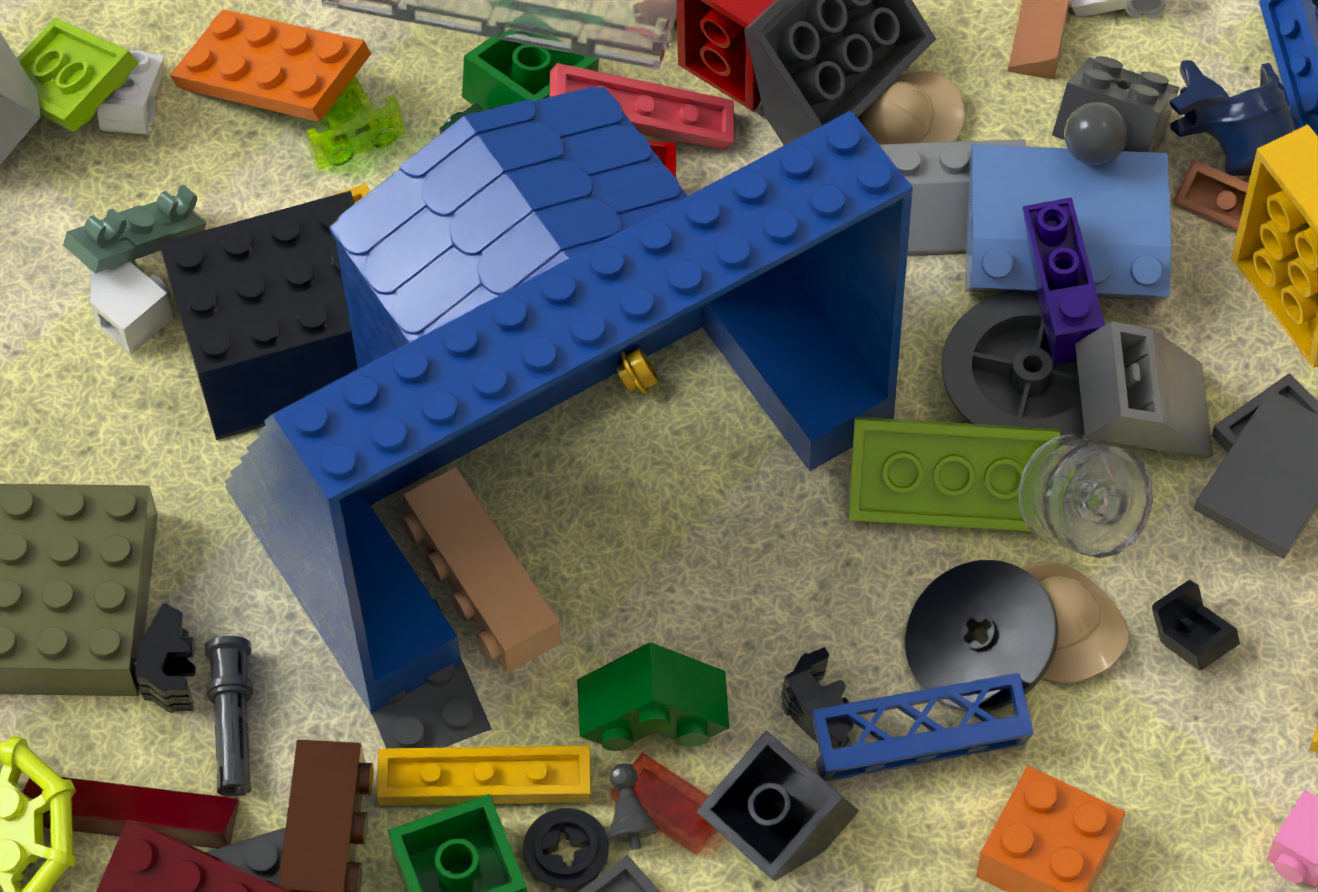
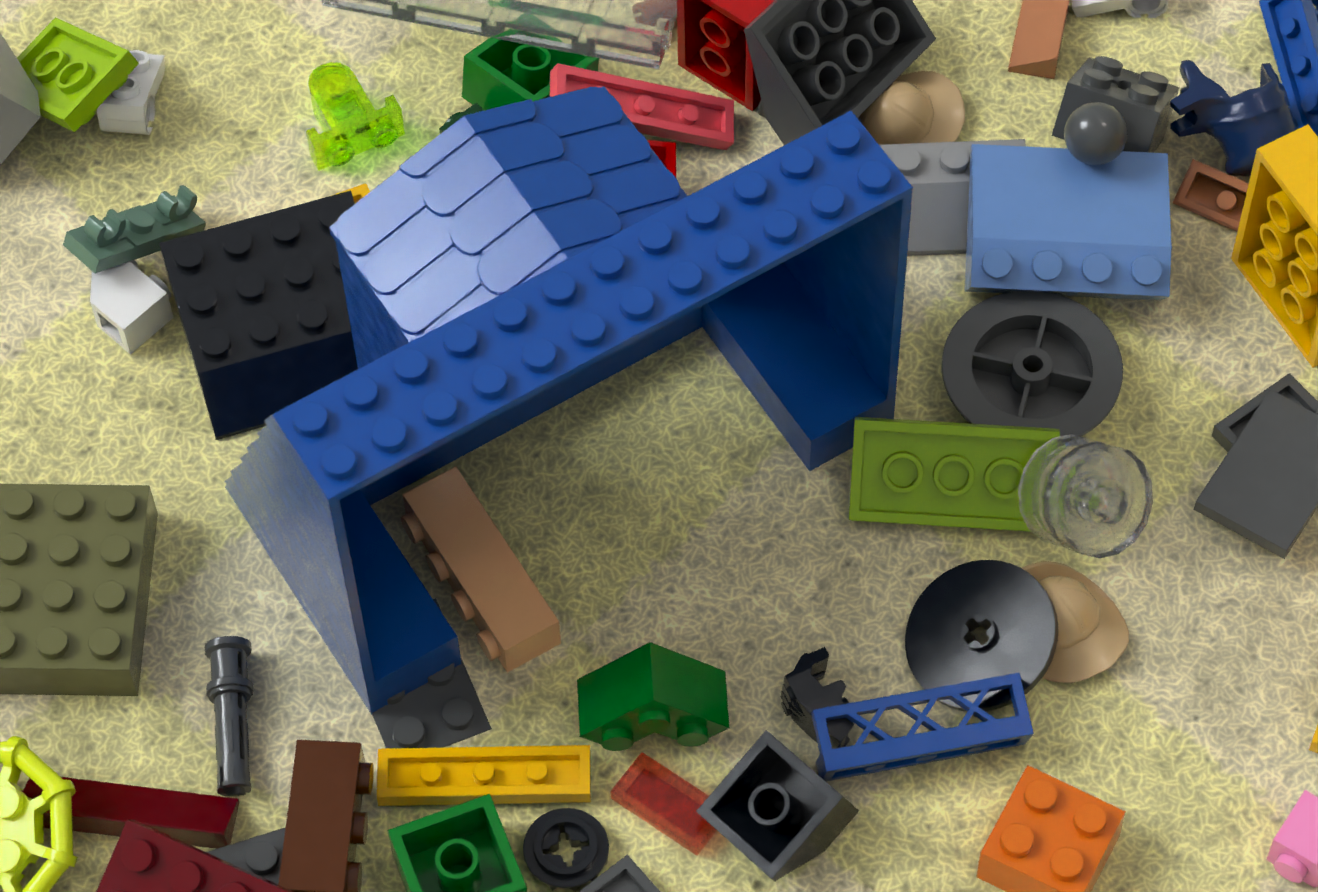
black hand [133,604,196,713] -> none
orange plate [170,9,371,122] -> none
dark grey piece [607,763,660,850] -> none
yellow plate [616,347,659,394] -> none
dark purple slope [1022,197,1105,364] -> none
light grey slope [1075,321,1213,458] -> none
black bracket [1152,580,1240,671] -> none

